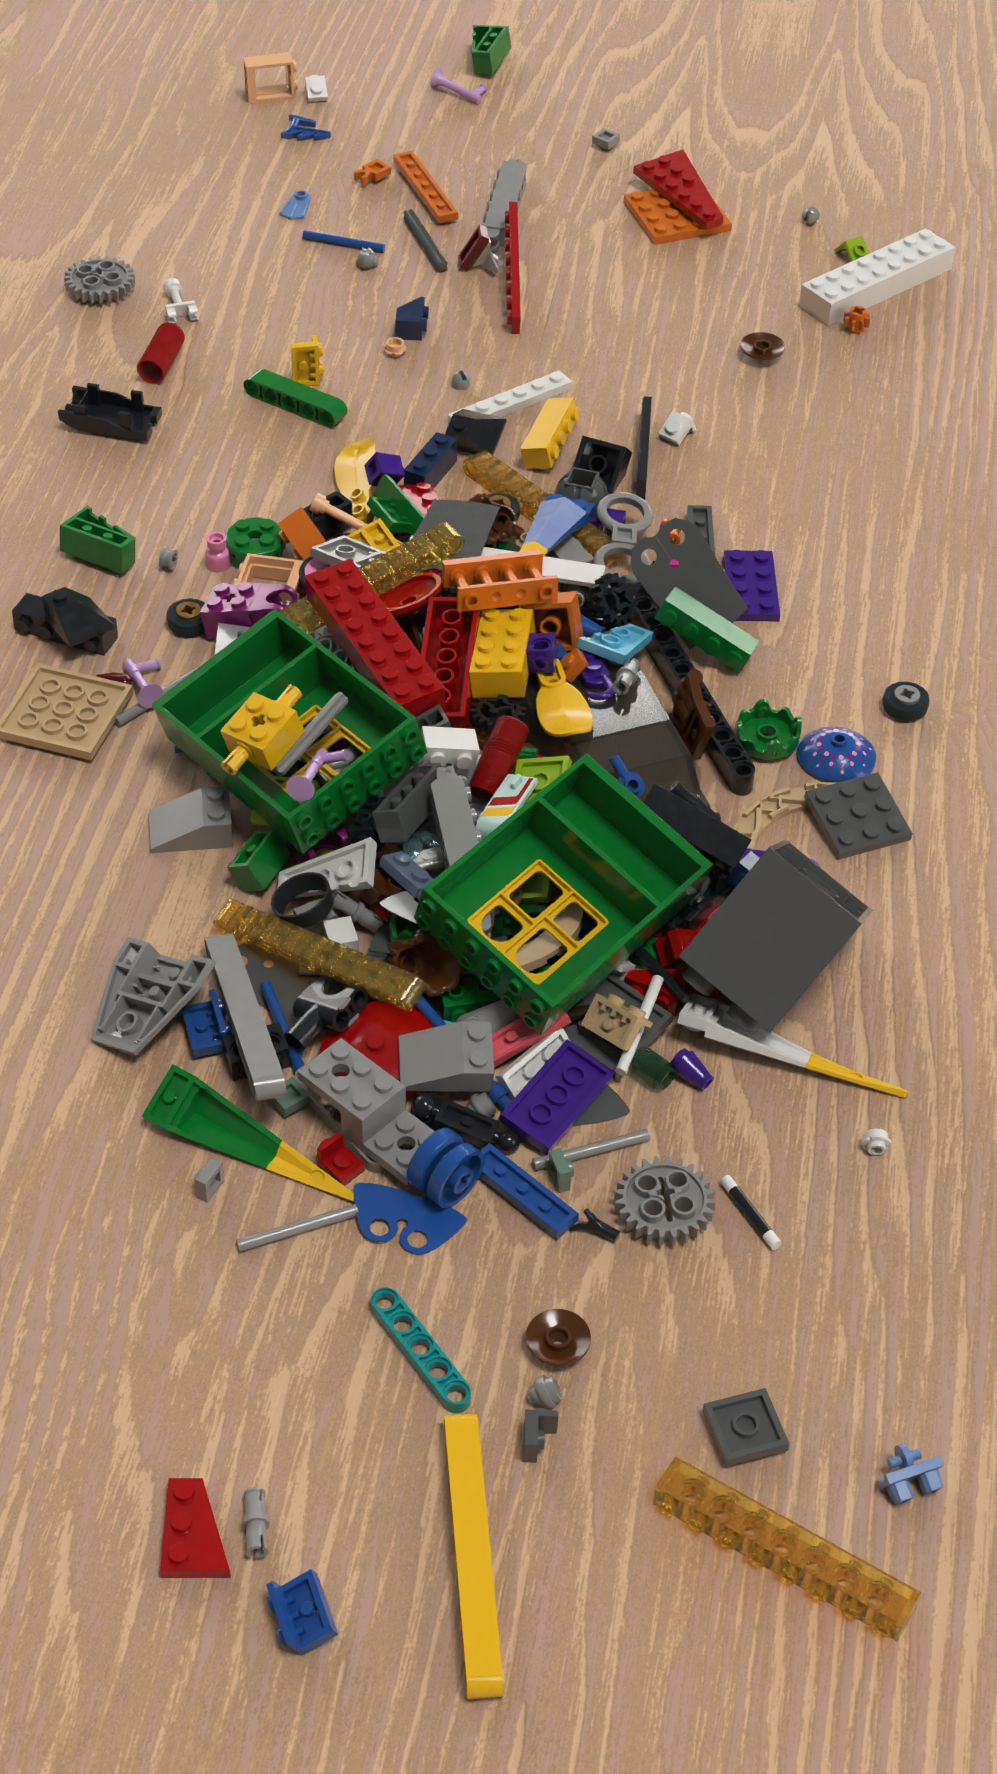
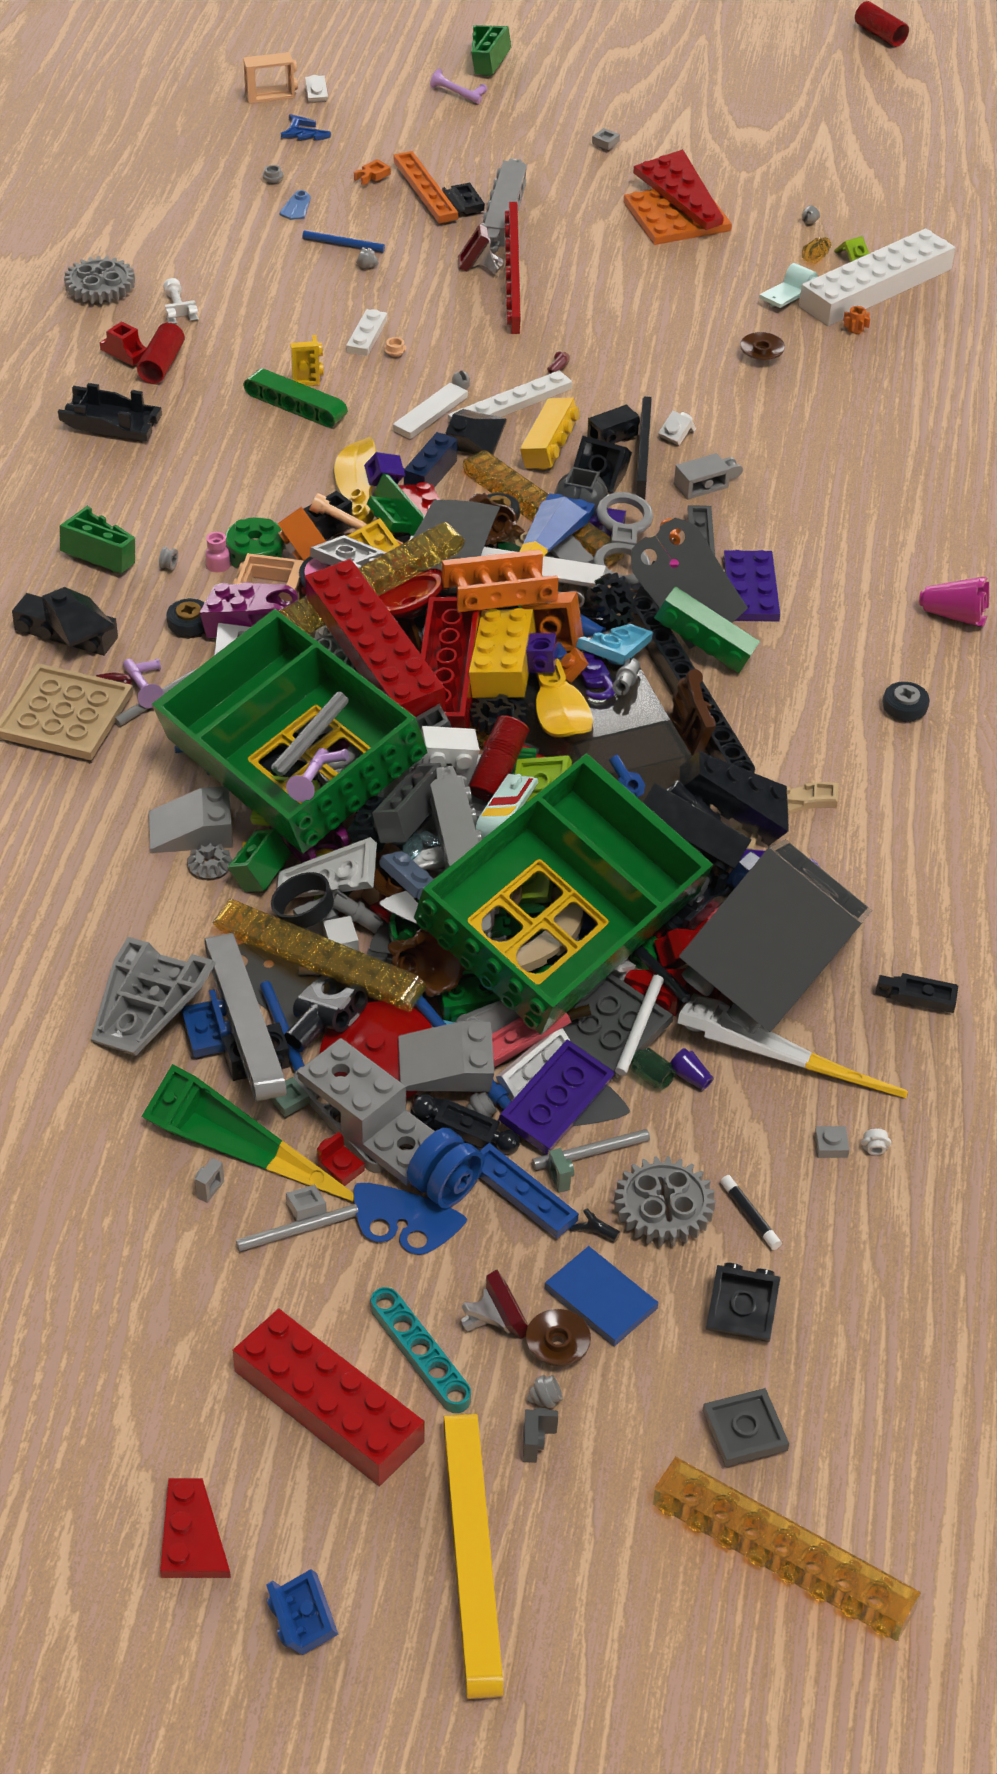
yellow brick [220,684,305,775] -> none
light grey pin [242,1487,270,1559] -> none
dark blue slope [395,297,429,341] -> none
dark grey axle [403,209,448,272] -> none
tan bracket [581,993,653,1052] -> none
green plate [735,699,802,761] -> none
blue dish [797,726,876,783] -> none
dark grey plate [804,772,913,860] -> none
medium blue hips [876,1444,944,1505] -> none
none -> red brick [99,321,146,366]
none -> light grey gear [187,842,232,878]
none -> red brick [232,1308,425,1487]
none -> light grey plate [263,165,283,183]
none -> light grey plate [286,1185,327,1221]
none -> white plate [346,309,387,356]
none -> white tile [393,383,468,440]
none -> black plate [442,182,485,216]
none -> piece [461,1270,528,1339]
none -> blue tile [545,1246,659,1347]
none -> dark red arm [547,351,570,374]
none -> black brick [587,404,640,444]
none -> light grey brick [674,453,743,500]
none -> black wedge [680,751,789,846]
none -> black plate [706,1263,781,1342]
none -> light aqua door [759,263,818,308]
none -> clear yellow arm [802,237,832,264]
none -> light grey plate [815,1126,849,1158]
none -> red piece [855,1,909,47]
none -> black hinge [875,973,959,1013]
none -> dark pink cone [919,577,990,627]

